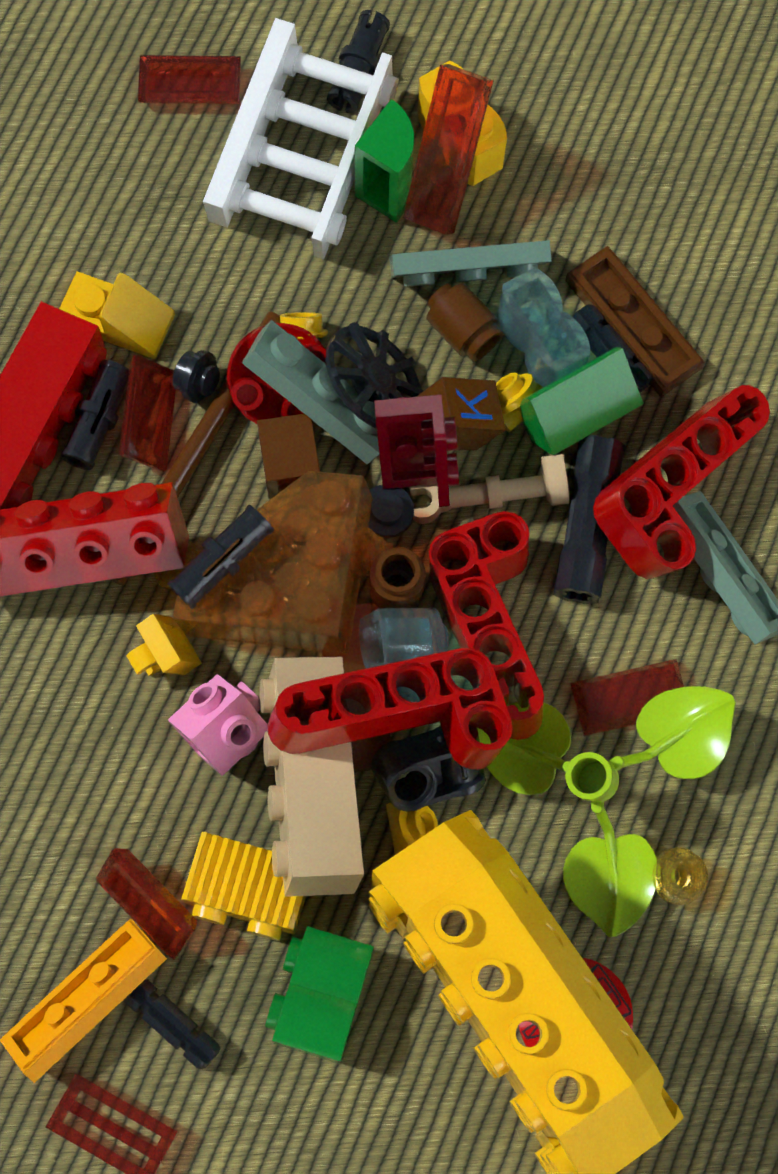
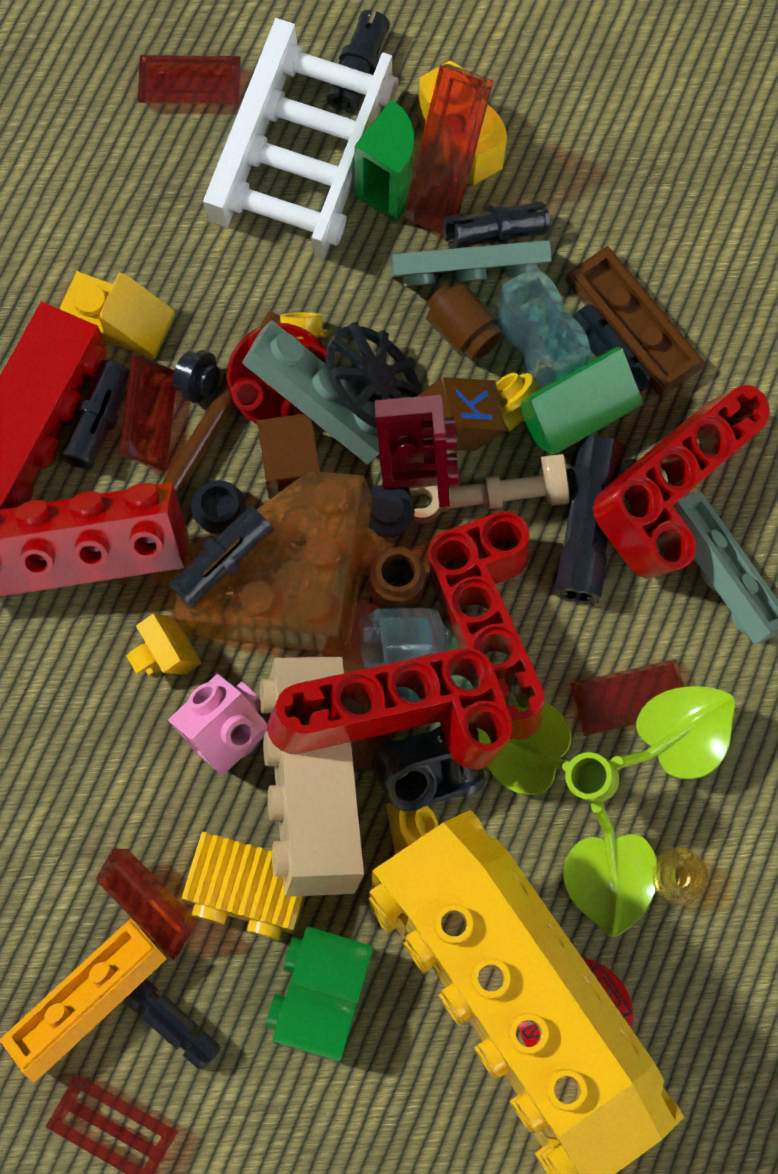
none -> black plate [191,480,246,534]
none -> black pin [443,201,550,249]

